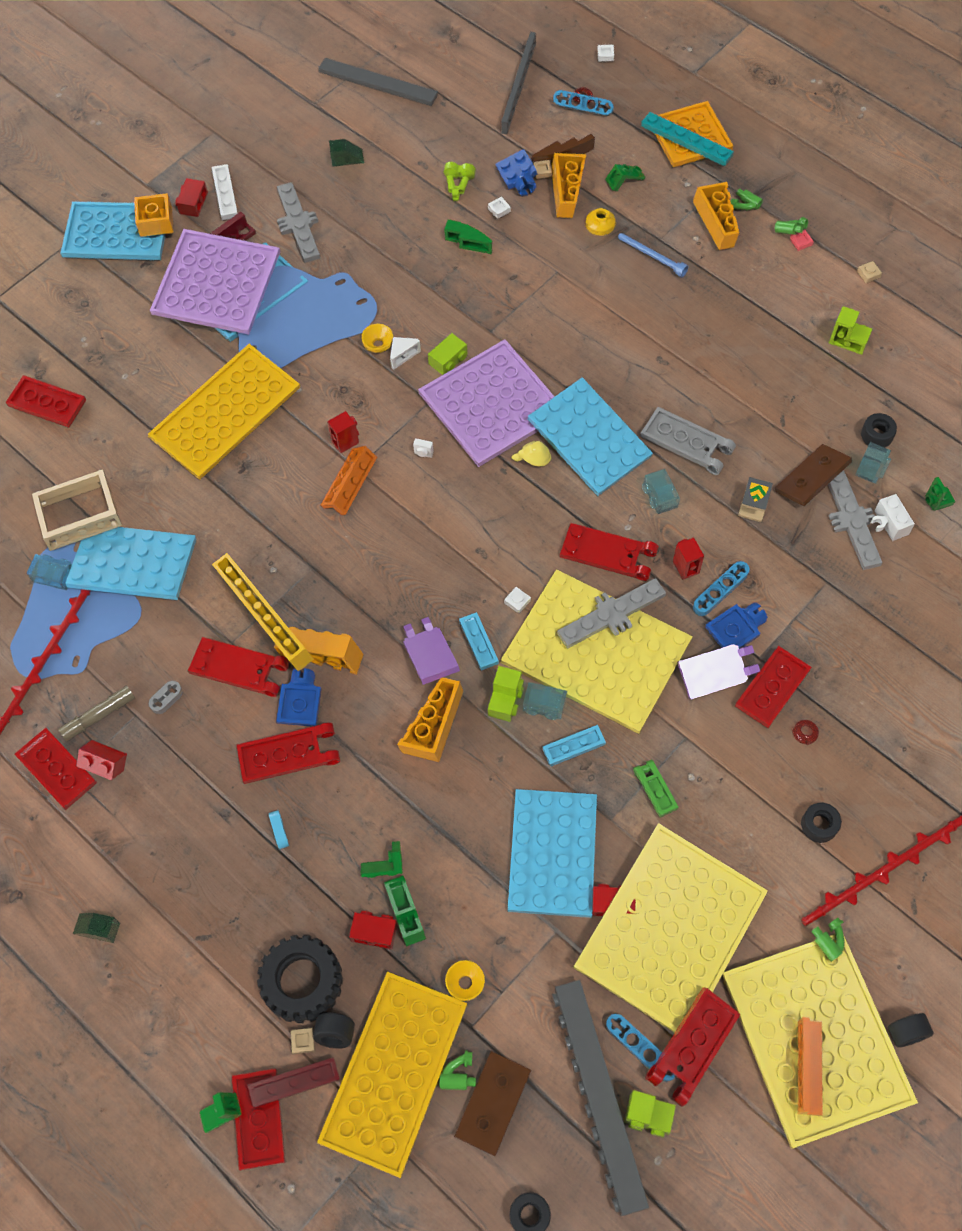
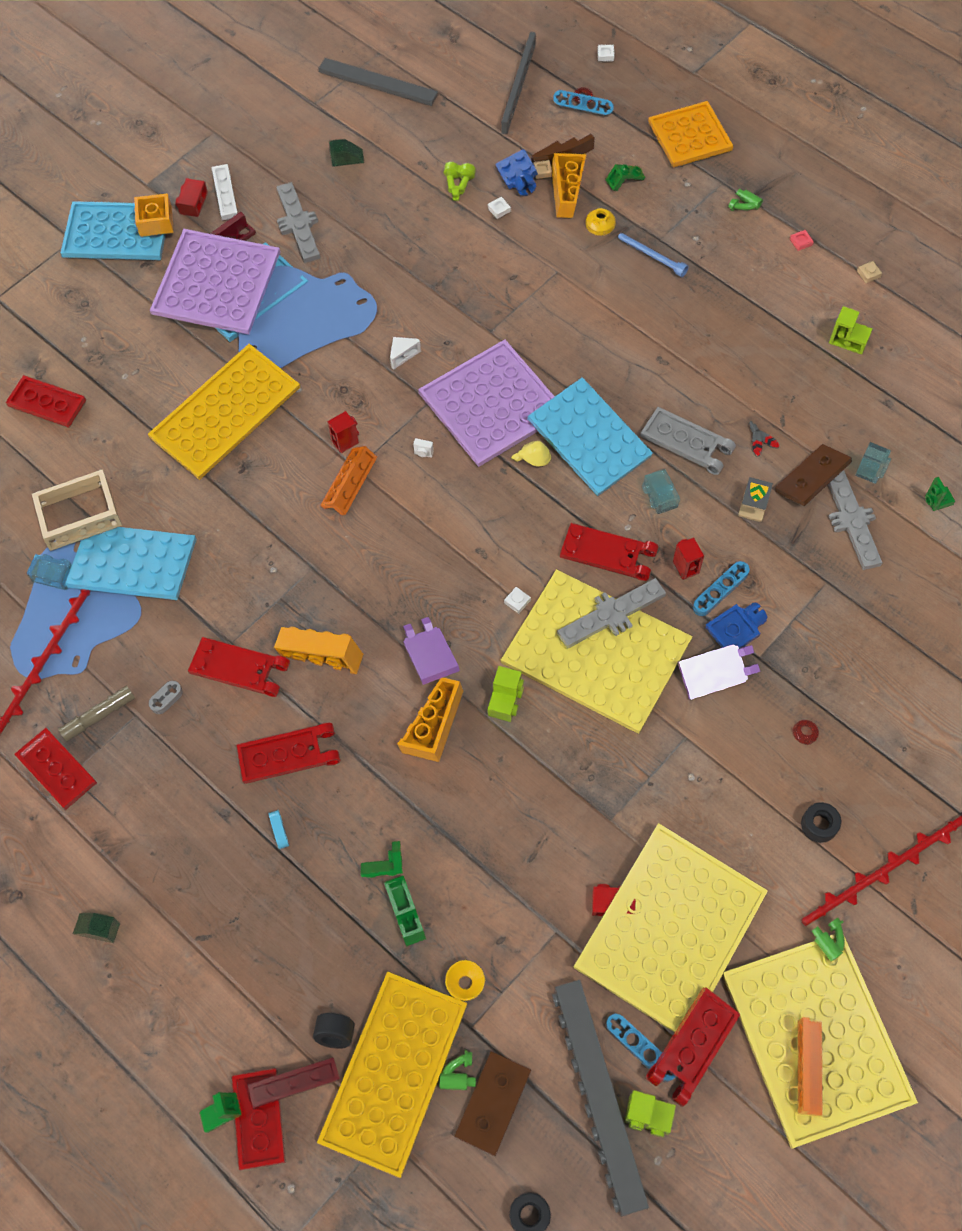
red brick [76,740,127,780] -> none
yellow brick [212,553,314,671] -> none
black tyre [257,935,343,1023] -> none
blue plate [276,668,322,727] -> none
tan plate [291,1028,315,1054] -> none
red brick [349,911,398,950] -> none
yellow piece [361,324,393,353] -> none
lime brick [428,333,468,375] -> none
green slope [444,219,493,254] -> none
medium azure plate [459,612,499,671] -> none
medium azure plate [508,789,597,918] -> none
clear light blue brick [523,682,567,720] -> none
medium azure plate [543,725,606,767] -> none
bright green plate [633,760,679,818] -> none
teal plate [641,112,734,166] -> none
light orange wedge [693,182,739,250] -> none
red plate [735,646,812,728] -> none
bright green plant [775,217,808,235] -> none
black tyre [861,413,897,449] -> none
white brick [871,494,915,541] -> none
black tyre [888,1013,934,1047] -> none
none -> piece [749,421,779,457]

